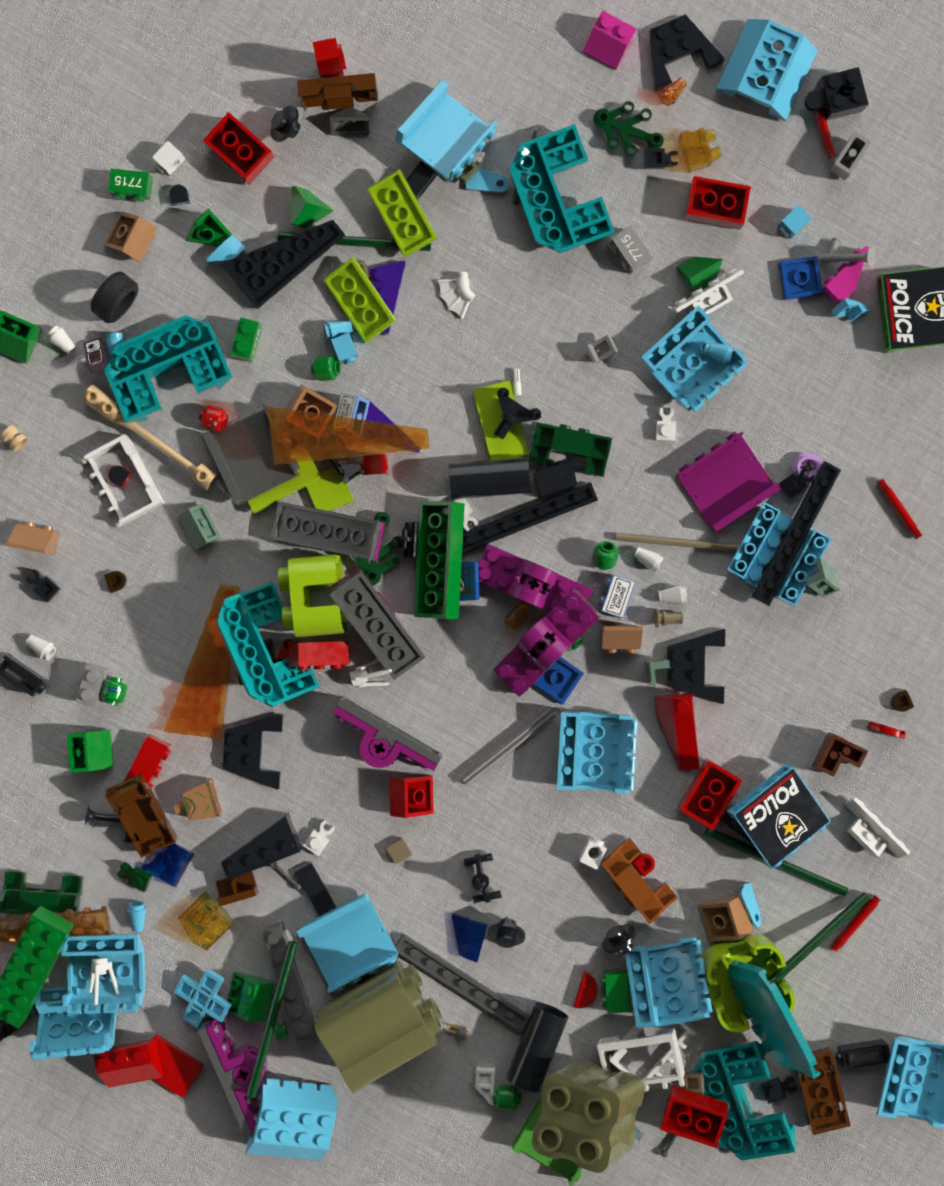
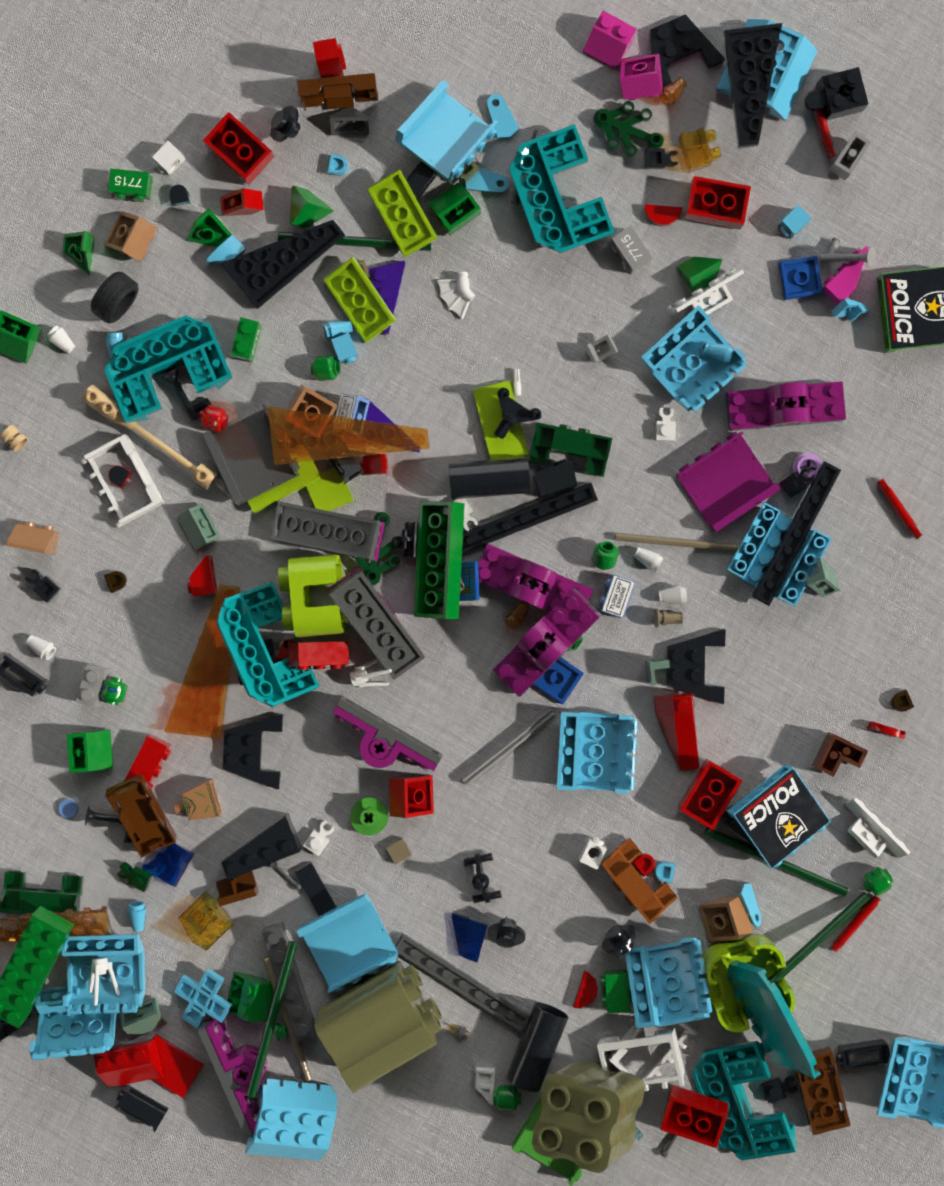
tile [83,337,108,372] -> none
medium nougat slope [600,626,643,653] -> none
dark tan tile [683,1072,705,1094] -> none
none -> medium blue piece [58,799,78,818]
none -> green slope [62,231,95,276]
none -> black window [116,1085,169,1133]
none -> sand green panel [120,997,167,1038]
none -> black piece [161,368,212,422]
none -> red slope [187,555,218,597]
none -> red slope [220,188,263,216]
none -> dark tan piece [262,955,312,1081]
none -> medium azure tile [327,154,348,176]
none -> bright green piece [350,797,389,836]
none -> green slope [428,182,481,236]
none -> medium azure piece [487,94,519,138]
none -> dark pink slope [620,54,662,100]
none -> red tile [644,204,683,226]
none -> medium azure tile [654,861,676,883]
none -> black wing [723,23,783,149]
none -> magenta piece [725,381,846,431]
none -> green head [863,867,894,896]

